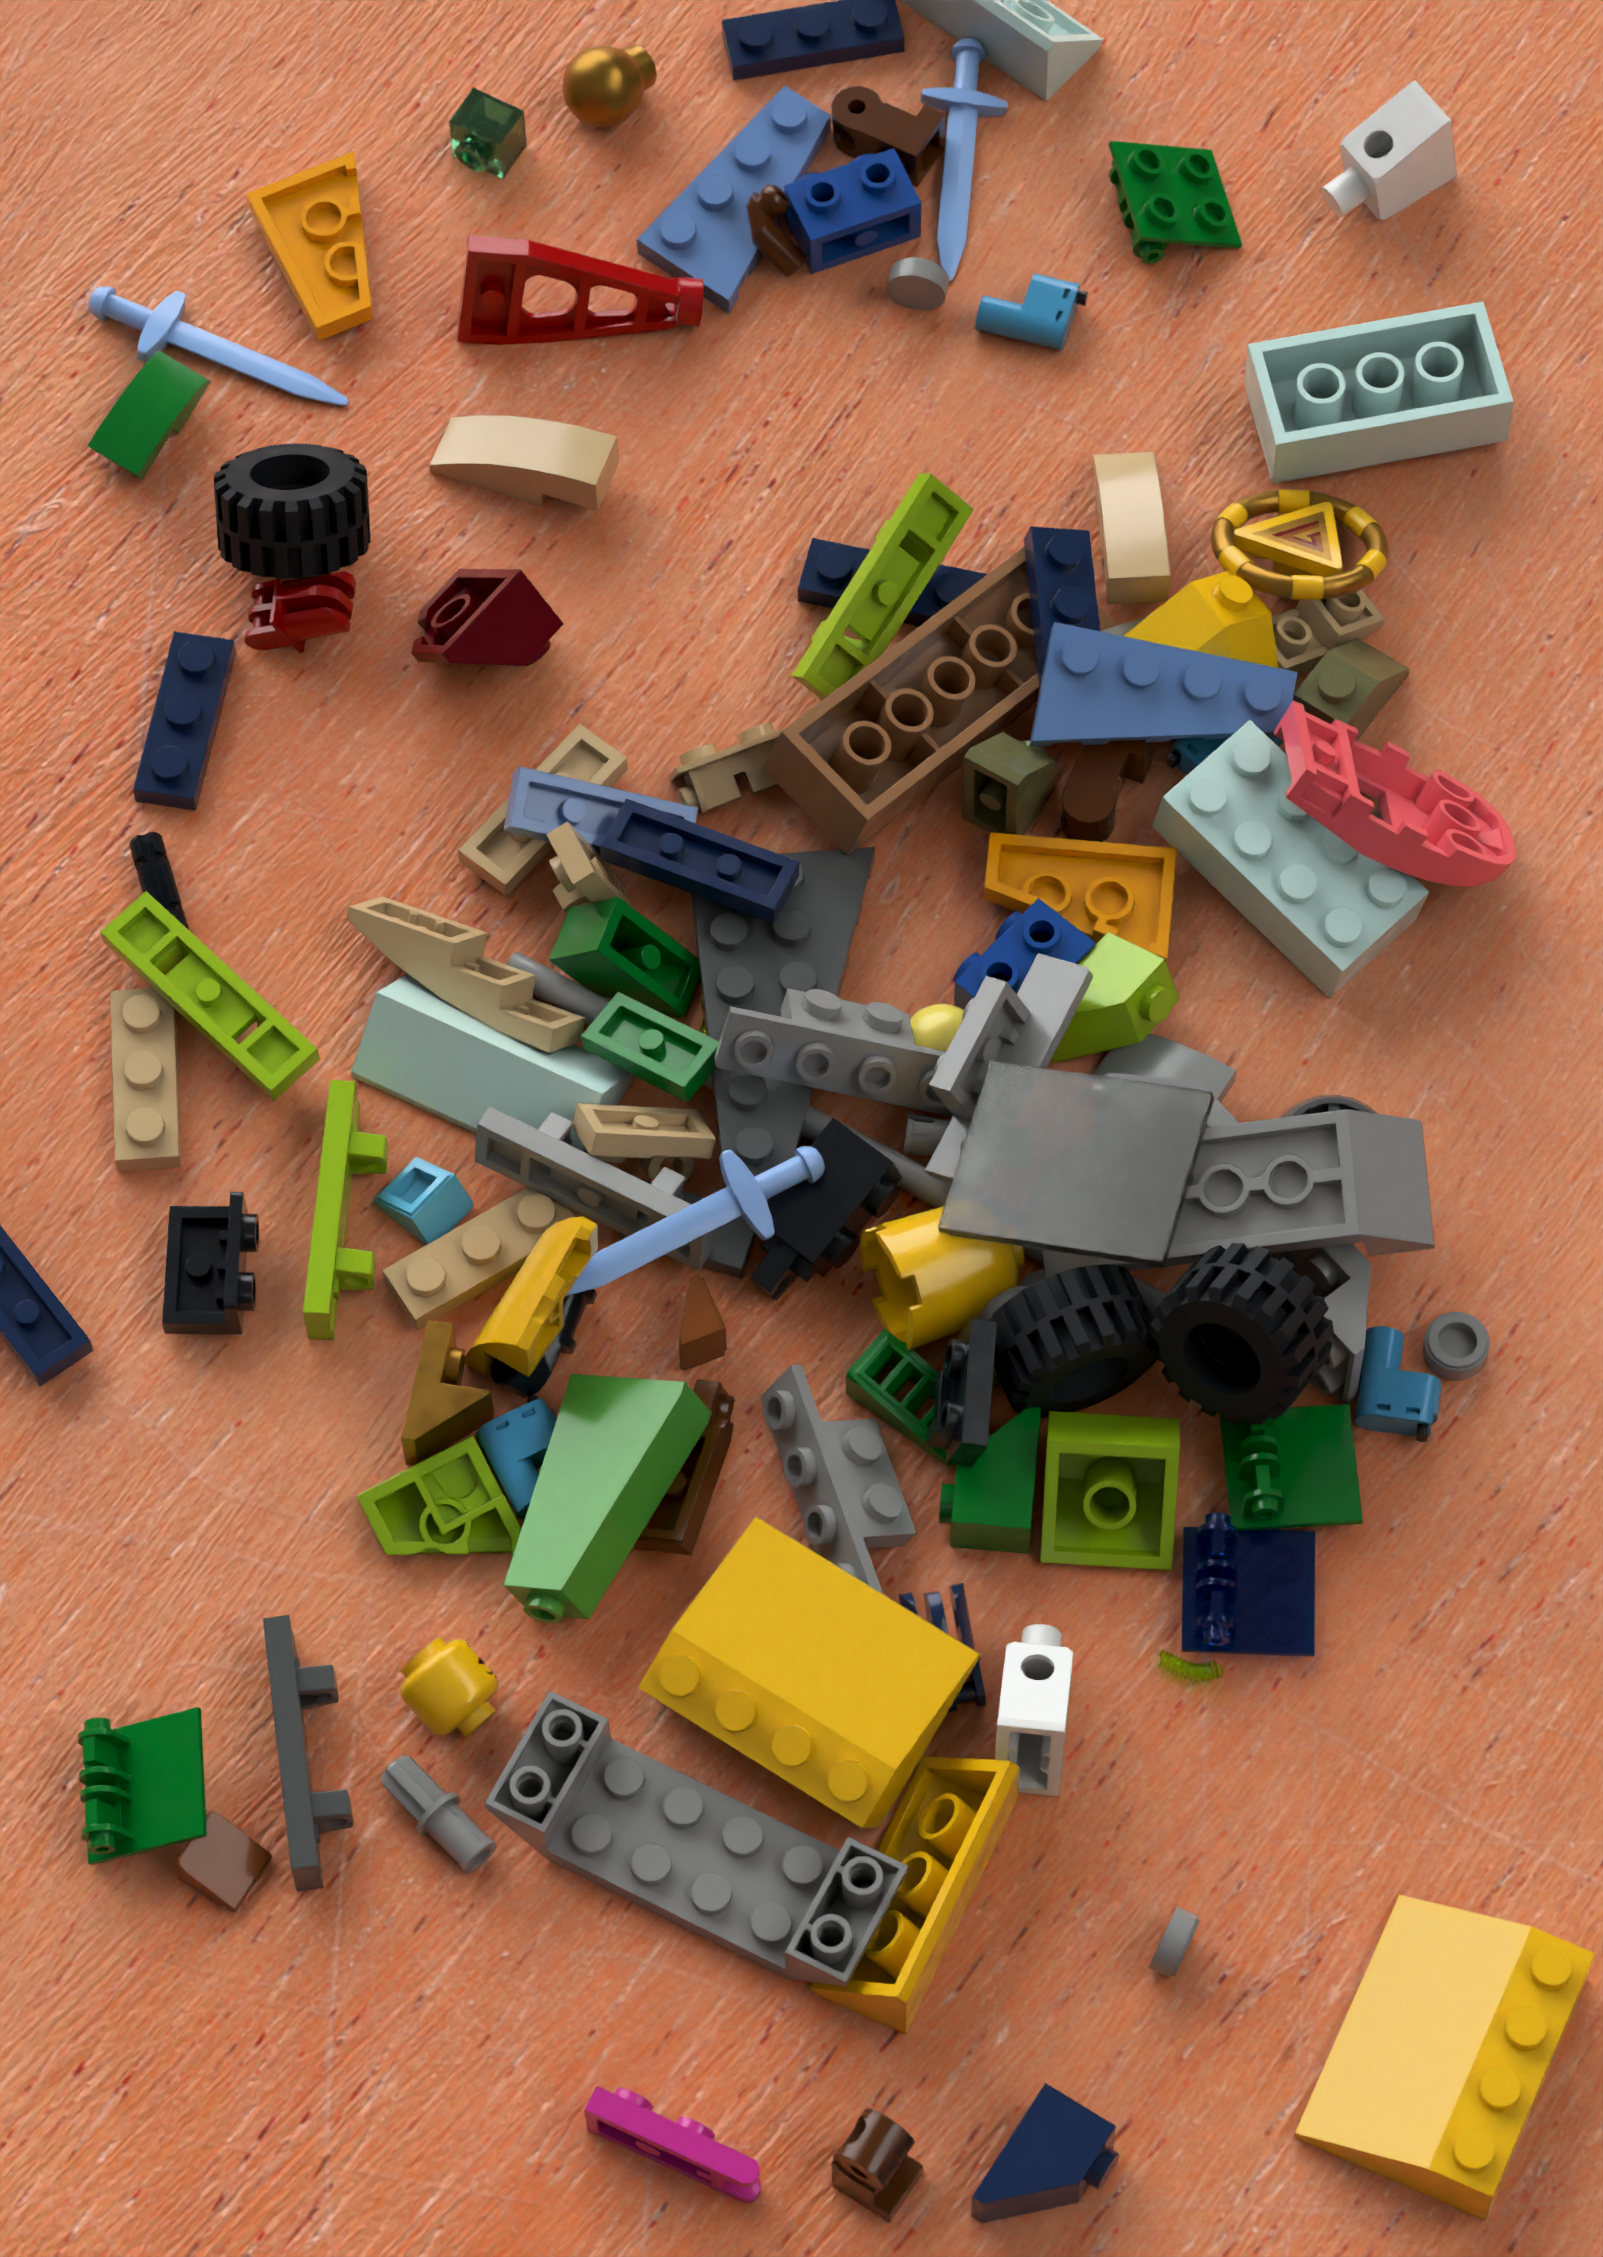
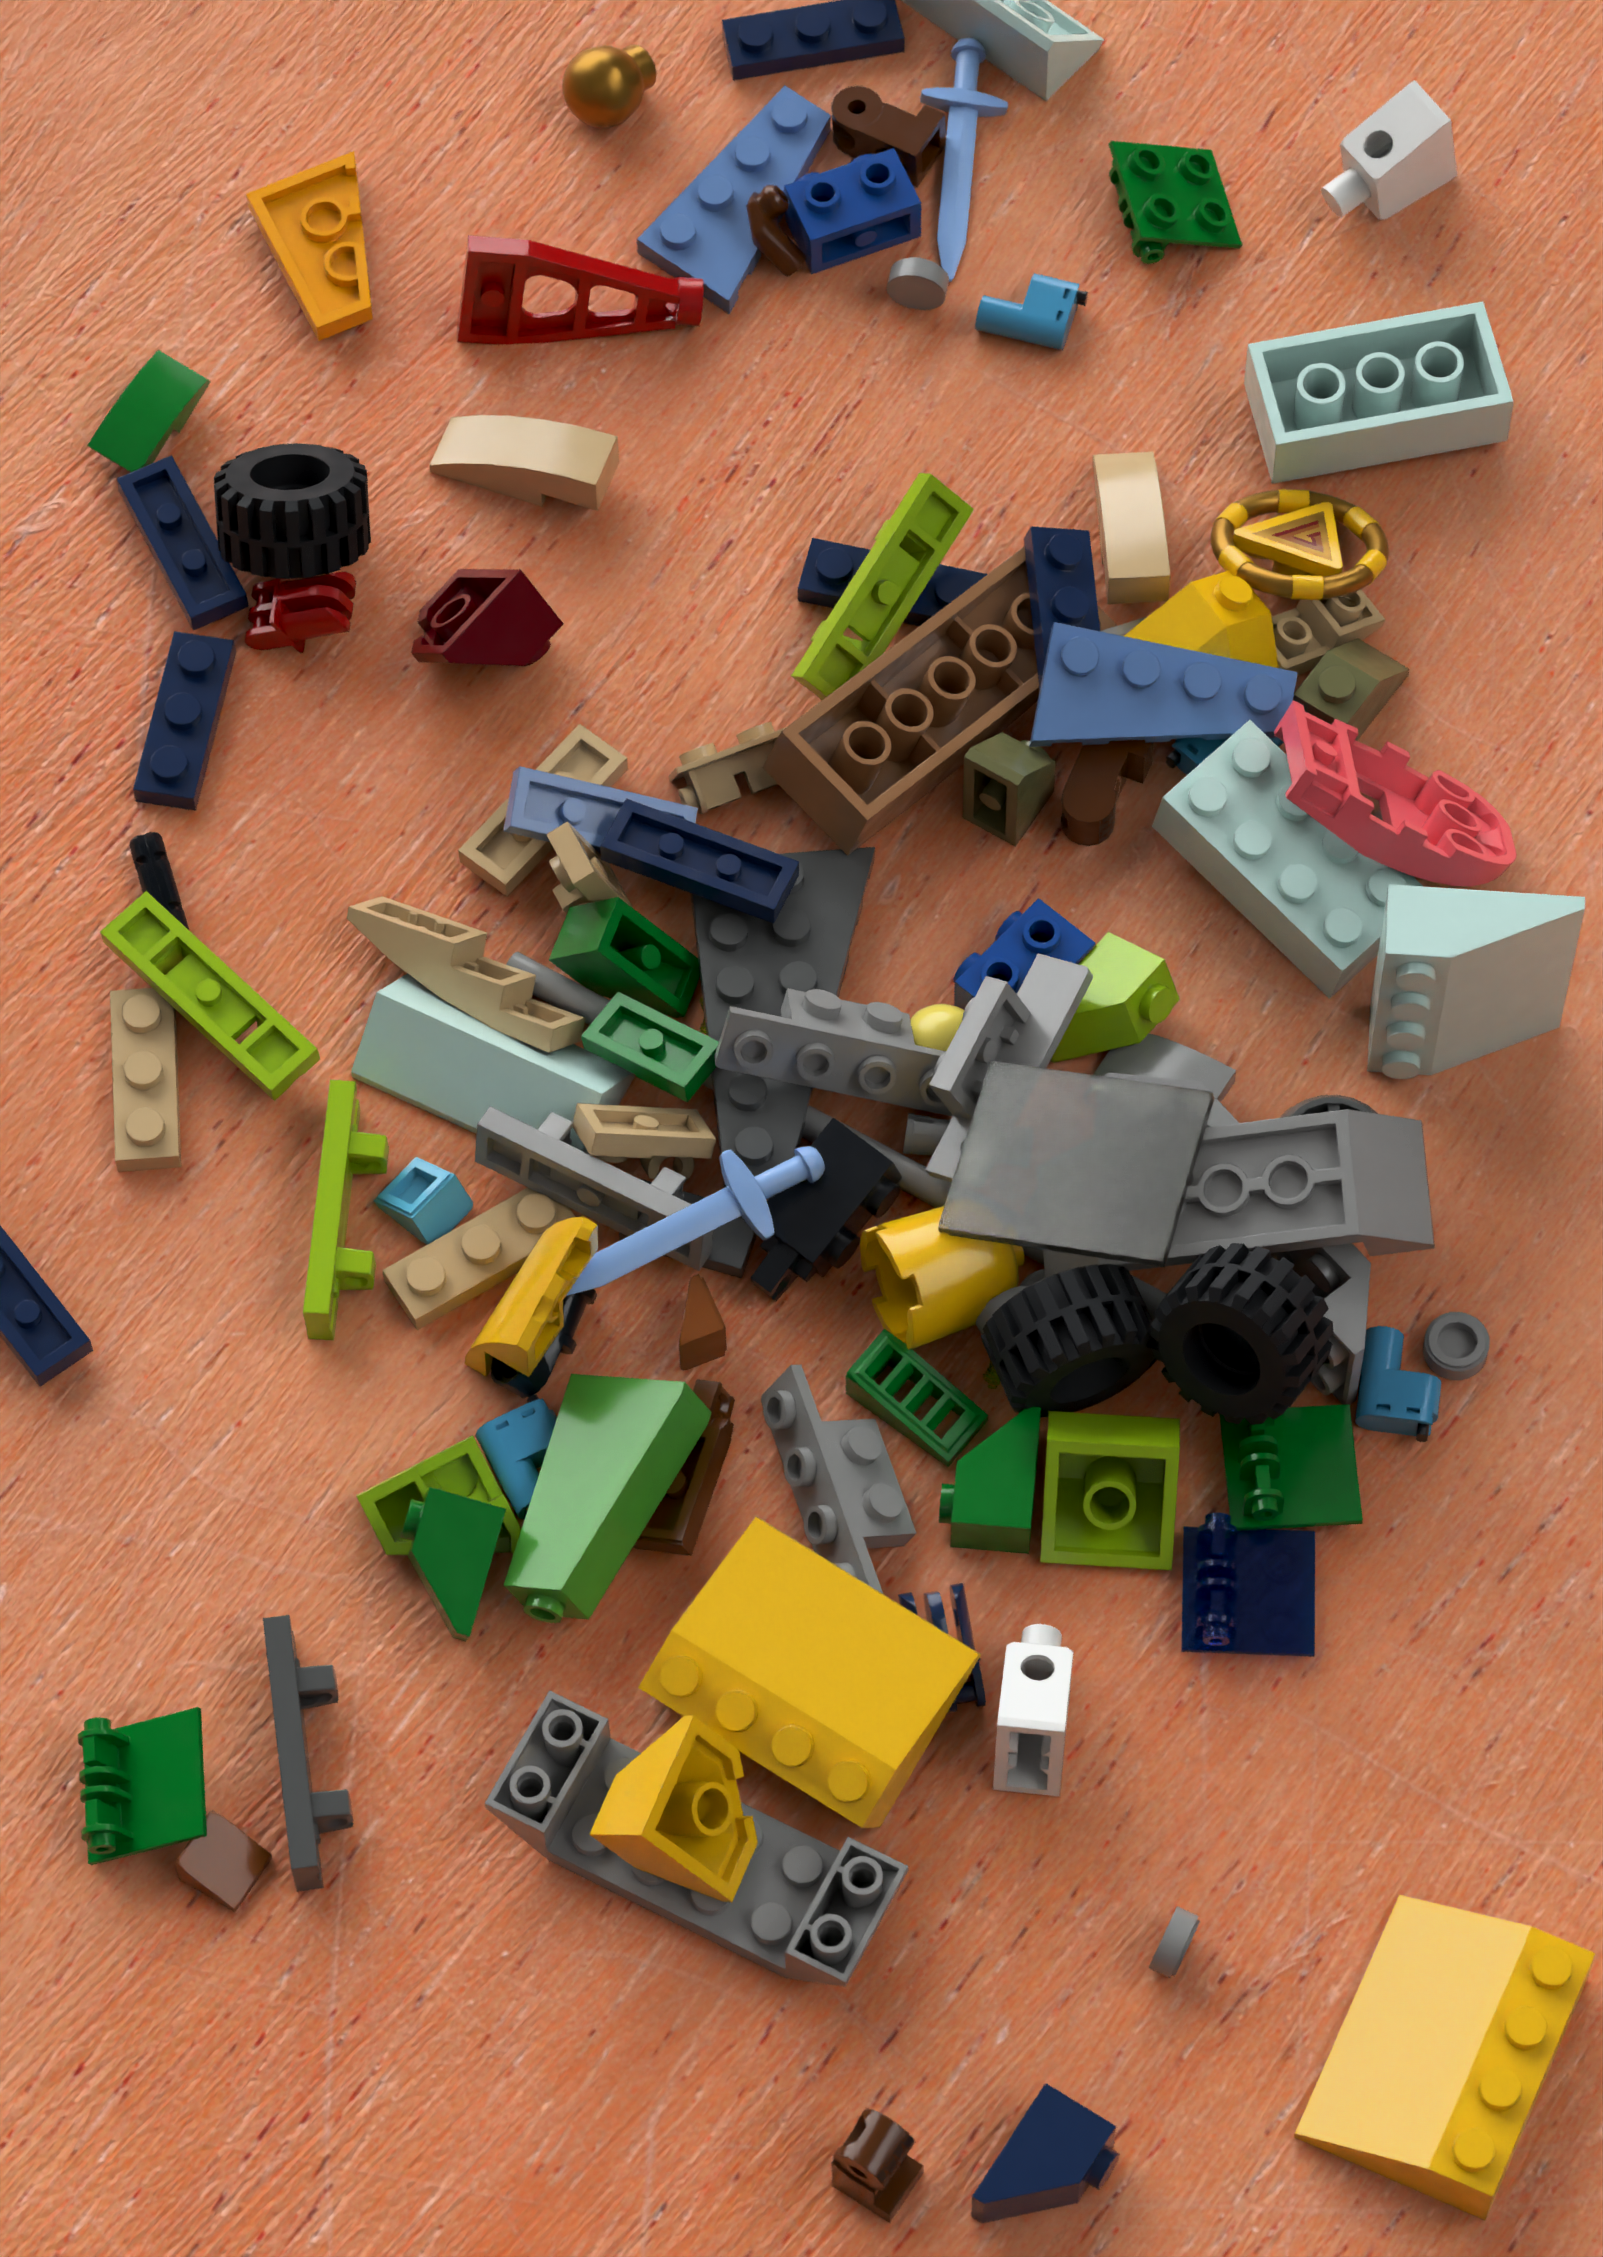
light blue sword [88,286,348,406] -> none
black bracket [162,1192,259,1334] -> none
light grey axle [380,1755,497,1874] -> none
yellow head [400,1636,498,1737] -> none
pearl gold slope [401,1320,495,1465] -> none
clear green plate [449,87,527,179] -> none
dark pink hinge [584,2086,761,2203] -> none
yellow slope [810,1756,1020,2034] -> none
black plate [926,1318,997,1467] -> none
light orange wing [984,832,1177,964] -> none
clear neon green leg [1158,1649,1224,1682] -> none
none -> dark blue plate [117,455,249,631]
none -> green slope [400,1487,506,1642]
none -> yellow slope [589,1716,758,1902]
none -> light aqua slope [1367,884,1585,1079]

